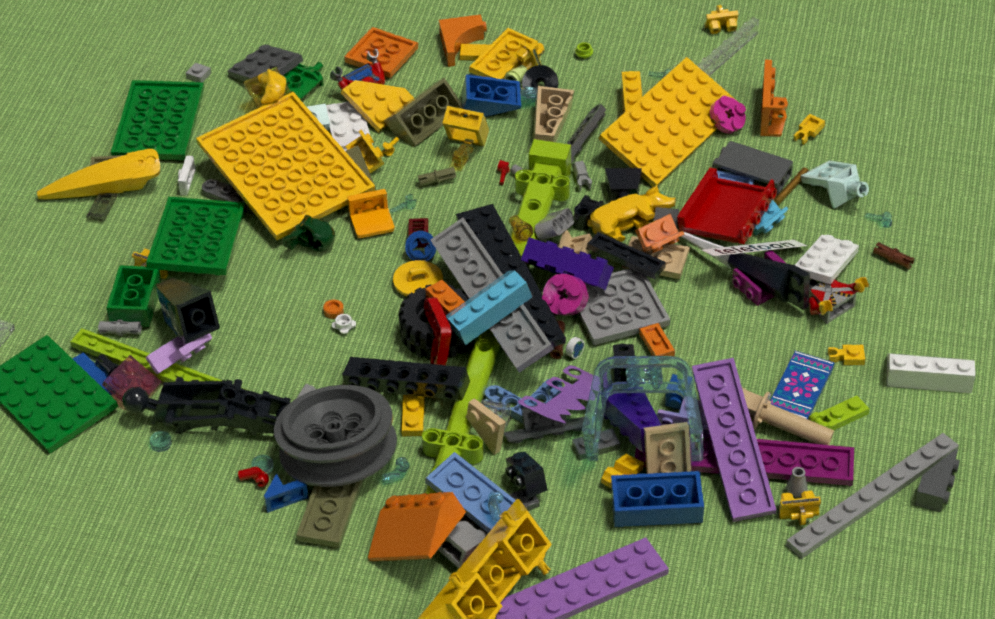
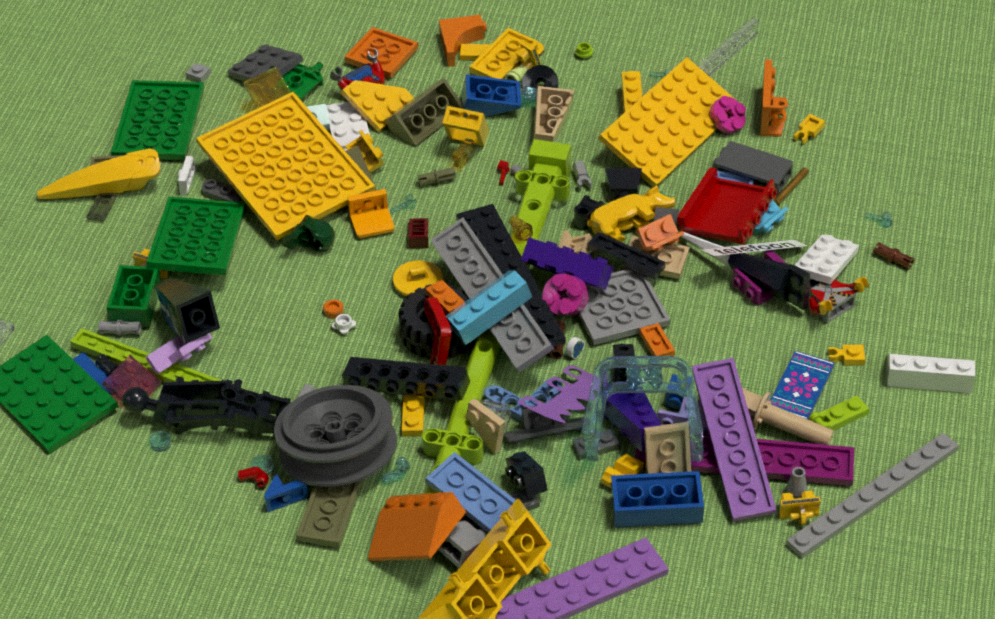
yellow animal [258,69,286,104] -> none
yellow hand [382,137,399,156] -> none
blue gear [405,231,437,261] -> none
clear light blue arm [488,491,503,522] -> none
light grey beam [535,208,574,241] -> none
dark grey piece [567,103,606,163] -> none
yellow hips [704,5,739,34] -> none
light aqua plate [801,161,869,208] -> none
dark grey slope [915,450,960,512] -> none

